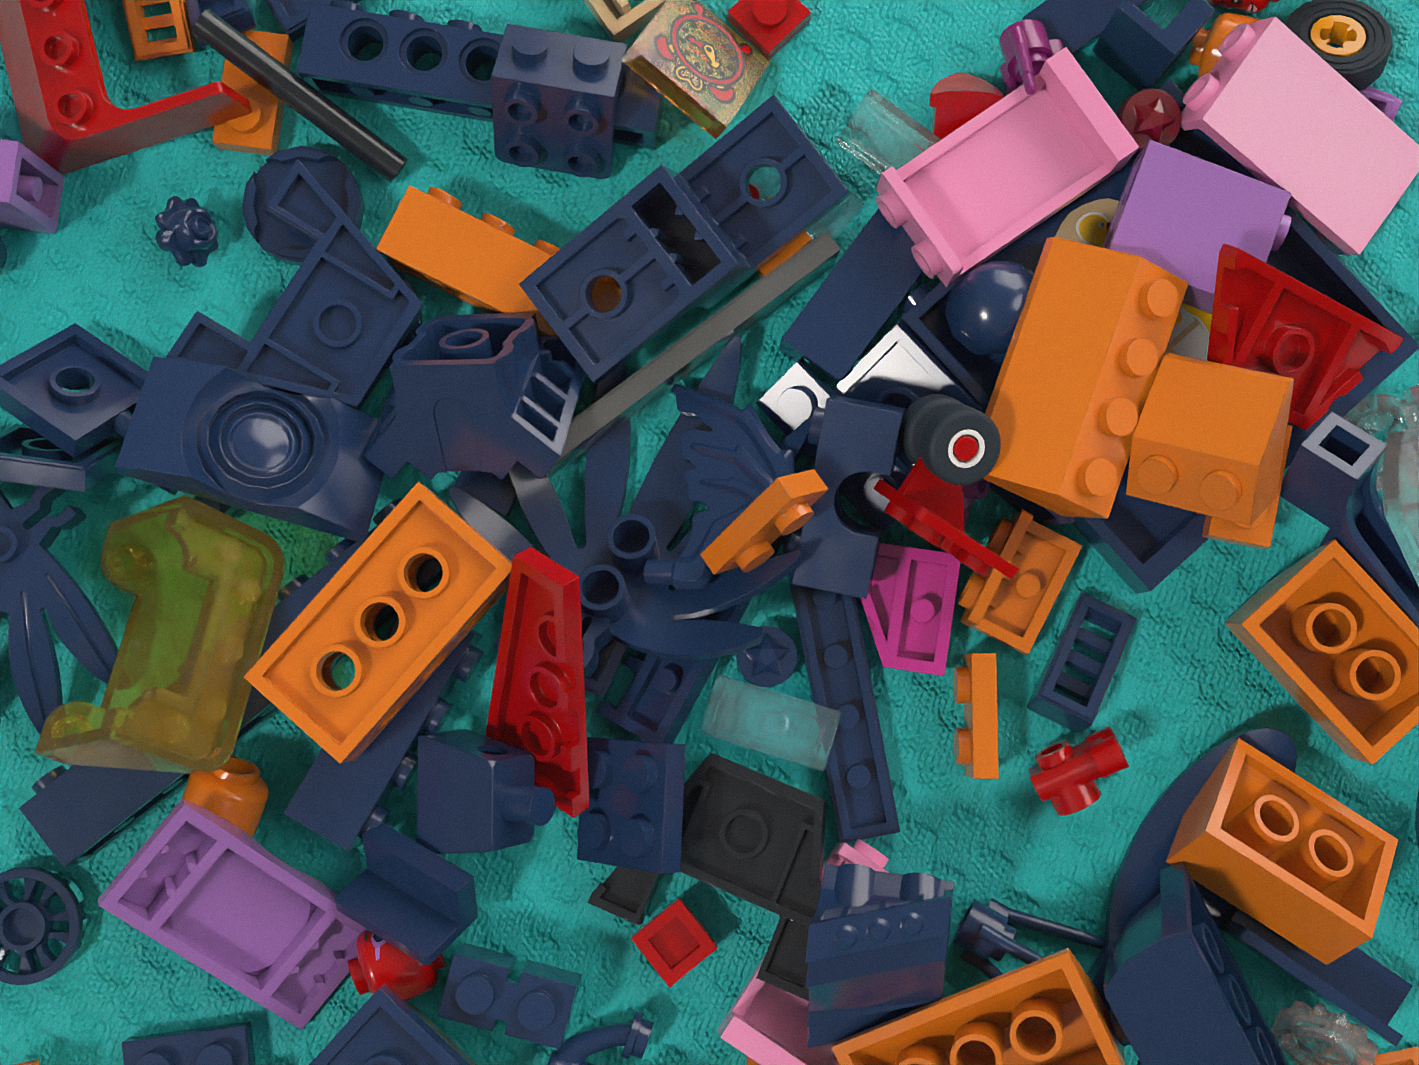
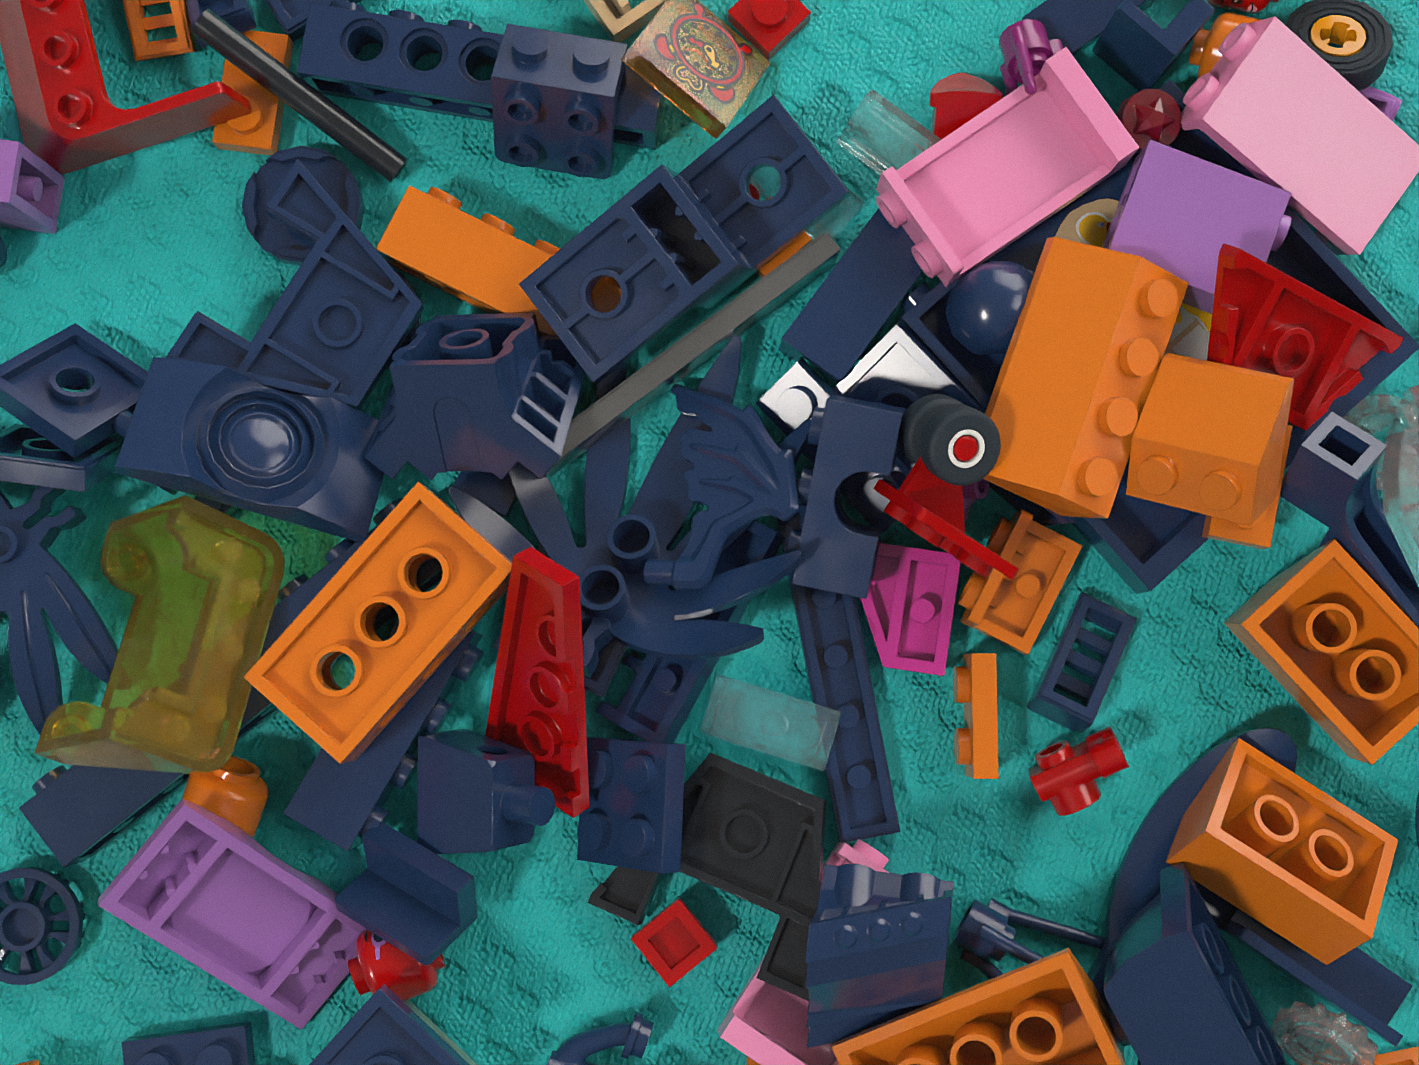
dark blue plant [155,196,219,268] -> none
dark blue piece [437,943,582,1049] -> none
orange plate [700,469,828,575] -> none
dark blue tile [736,626,797,687] -> none

